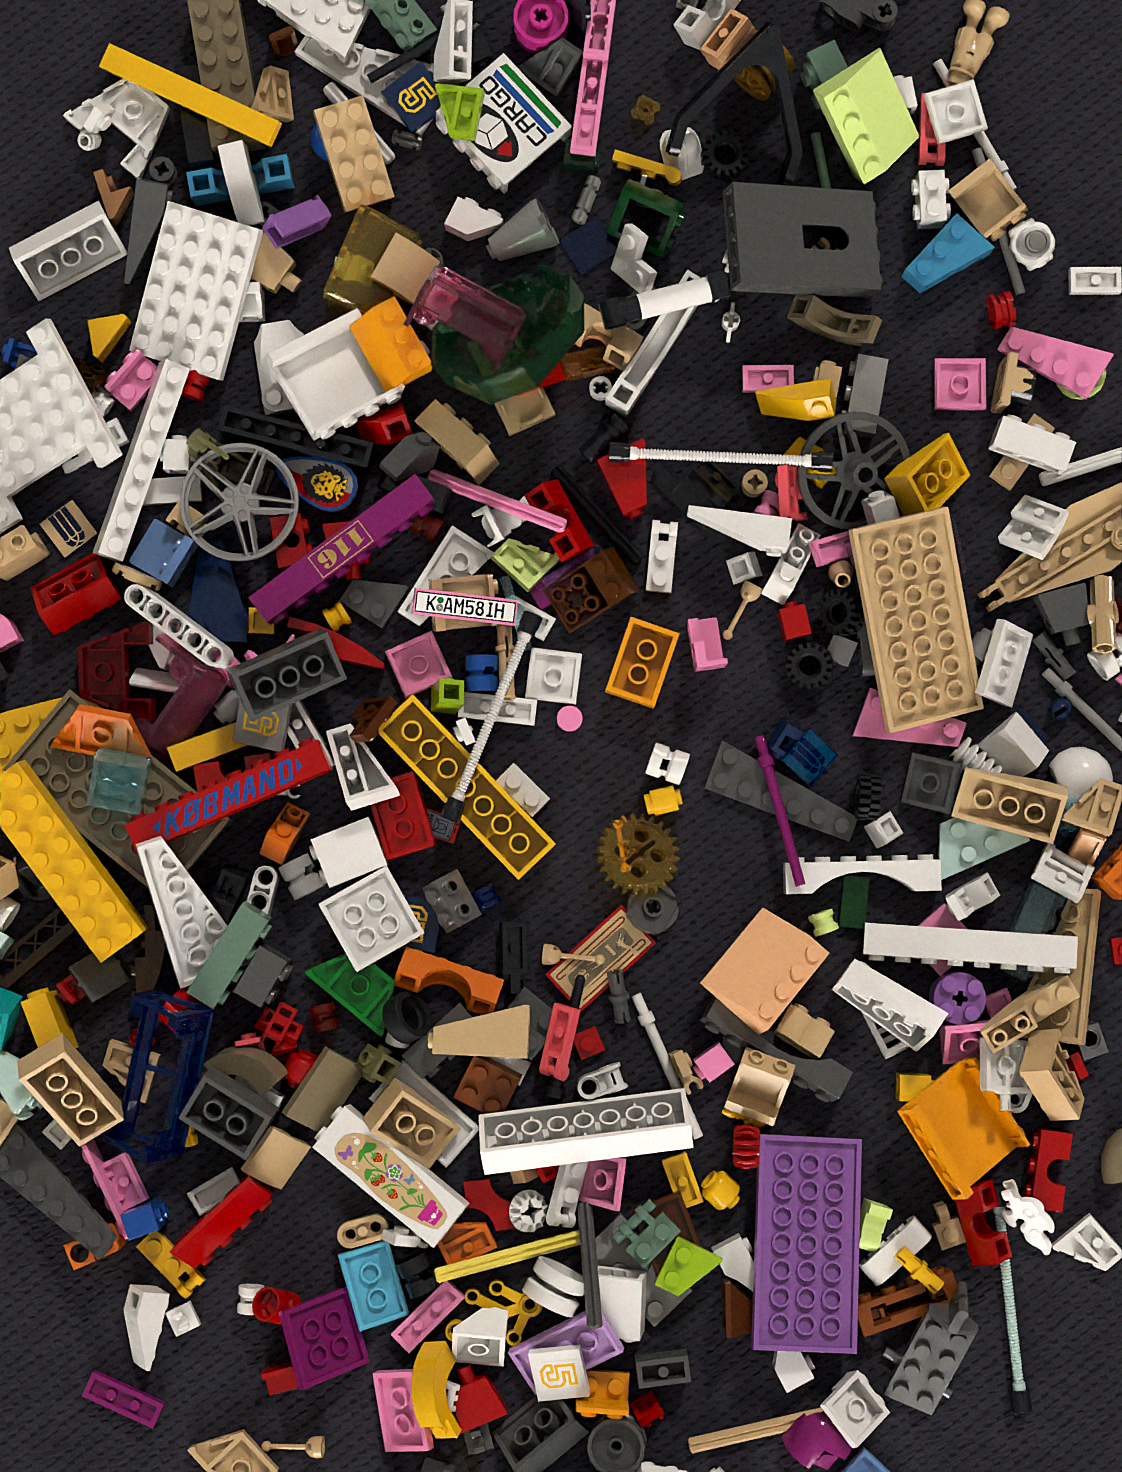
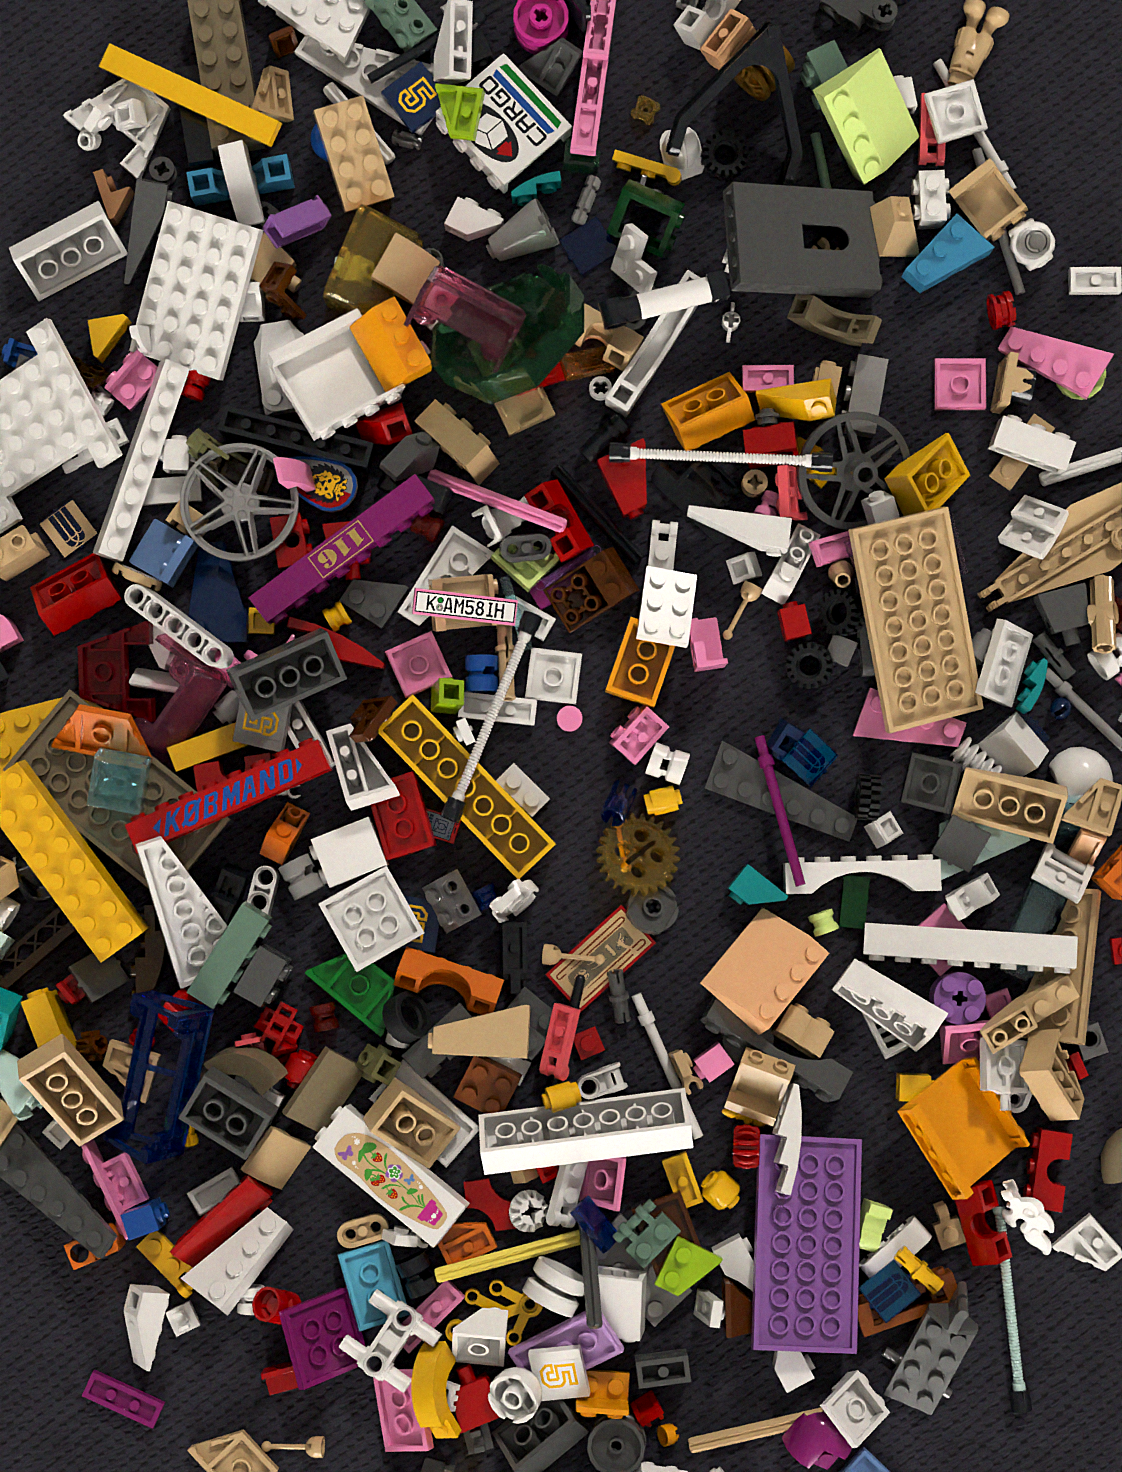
none -> reddish brown gear [75,1030,108,1062]
none -> white slope [113,98,147,131]
none -> white tile [129,325,151,353]
none -> white wedge [181,1208,294,1316]
none -> reddish brown bracket [259,261,307,320]
none -> bright pink slope [273,457,316,493]
none -> white piece [339,1289,442,1393]
none -> white cylinder [488,1367,542,1424]
none -> white plate [489,879,539,923]
none -> dark grey plate [499,533,552,563]
none -> teal slope [511,171,561,206]
none -> yellow brick [541,1081,582,1113]
none -> clear blue tile [570,1195,617,1254]
none -> clear blue arm [601,780,638,826]
none -> bright pink bracket [609,705,669,765]
none -> white plate [636,566,697,648]
none -> light orange hinge [657,1423,679,1447]
none -> light orange slope [661,372,755,452]
none -> white plate [694,1288,725,1328]
none -> teal slope [727,864,789,905]
none -> red brick [743,421,800,469]
none -> dark grey plate [754,408,780,427]
none -> white slope [772,1083,802,1195]
none -> piece [858,1259,922,1323]
none -> tan slope [870,196,919,257]
none -> dark grey piece [931,814,991,872]
none -> teal slope [1015,658,1048,714]

